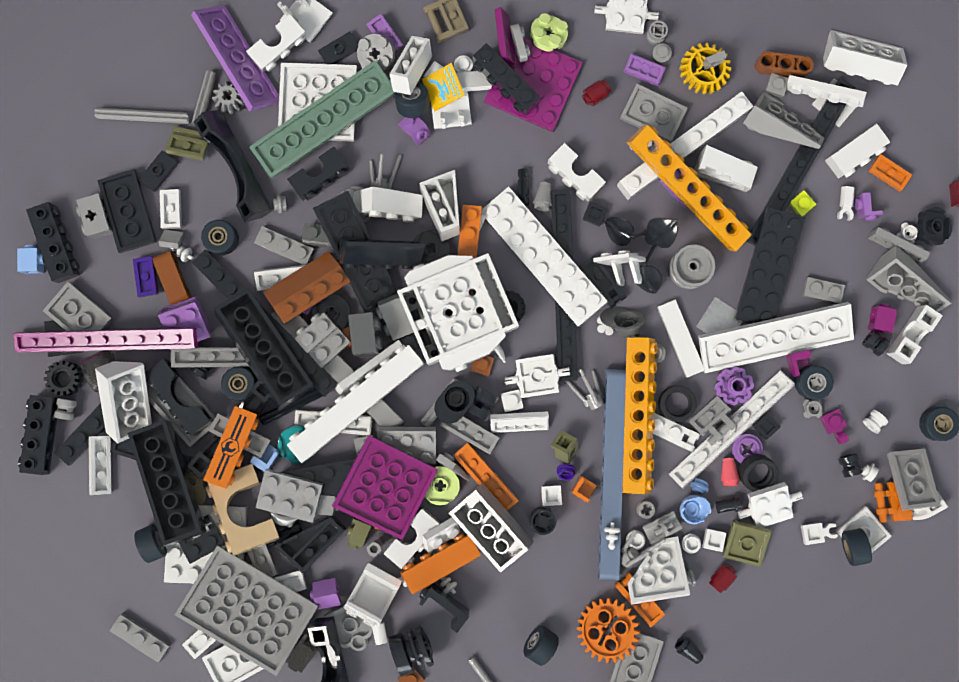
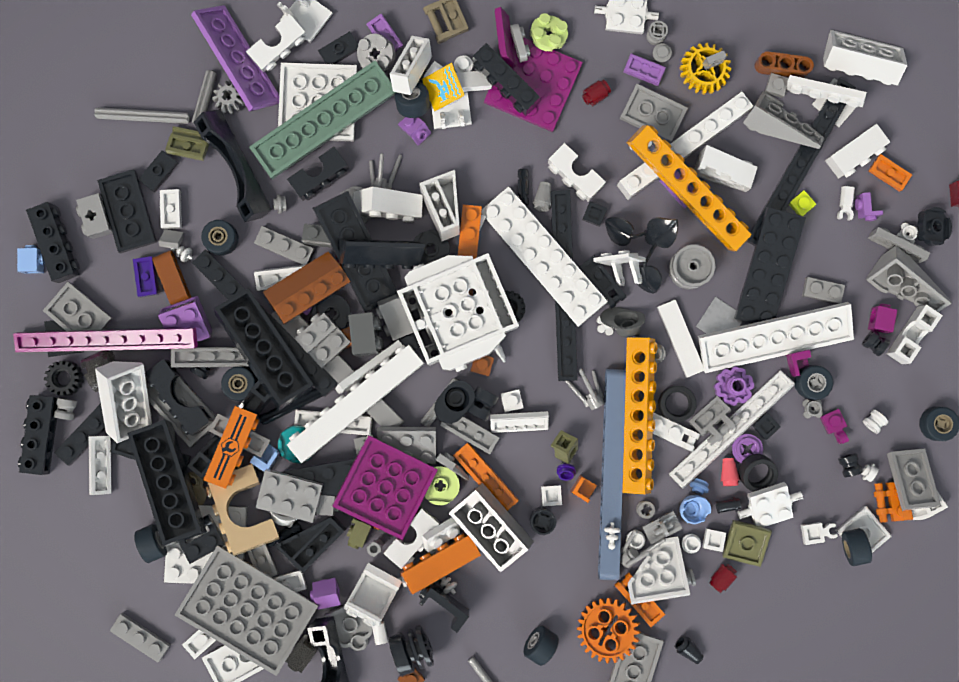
white plate [505,354,570,398] -> none

